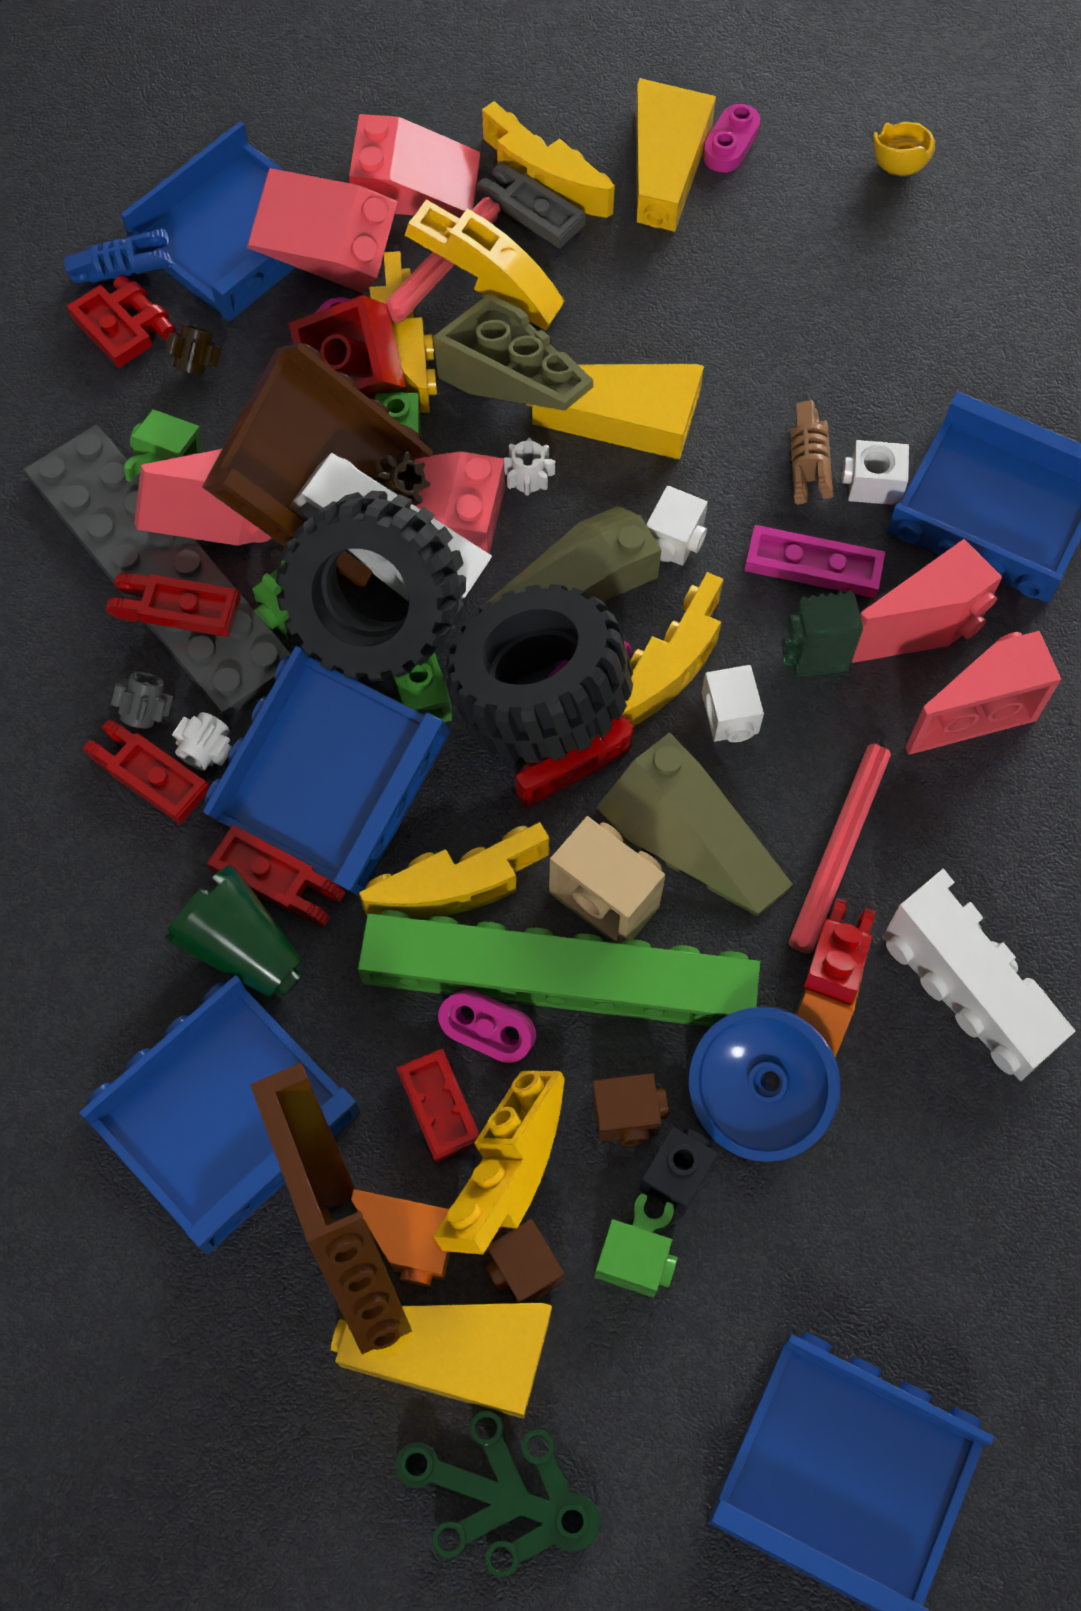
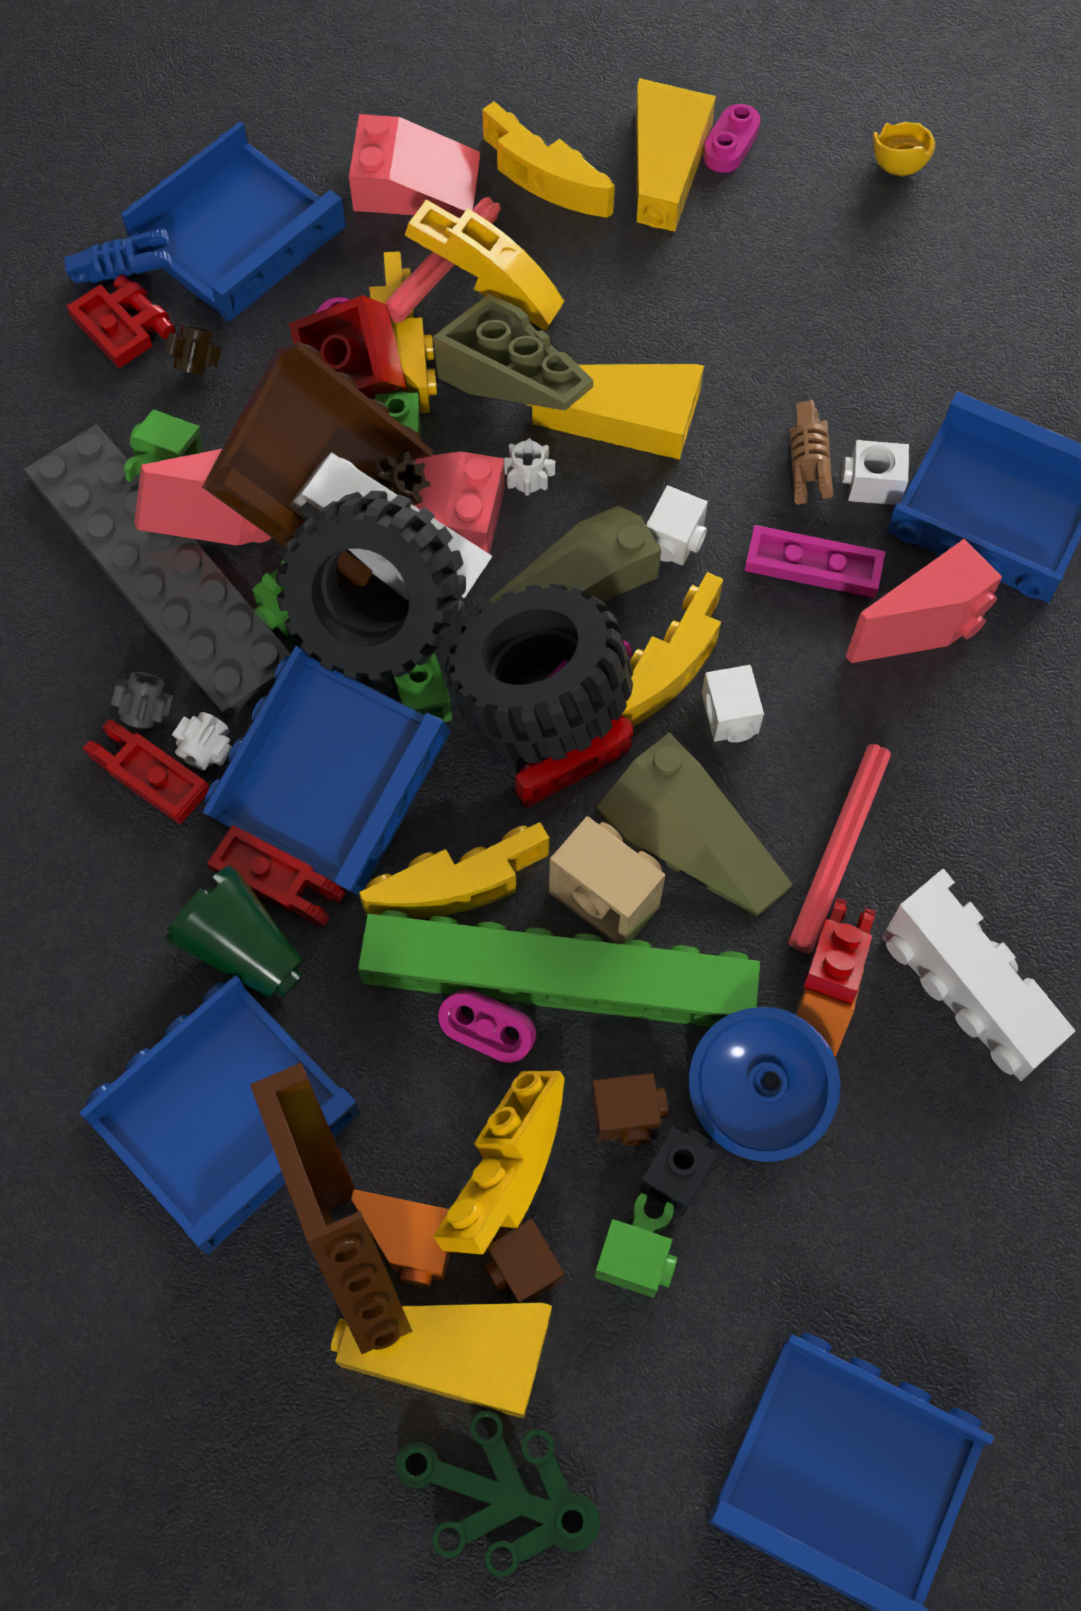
red hinge [106,573,241,637] -> none
coral slope [246,168,398,294] -> none
red plate [396,1048,480,1163] -> none
dark grey hinge [475,163,586,249] -> none
clear green brick [782,590,863,678] -> none
coral slope [905,631,1061,755] -> none

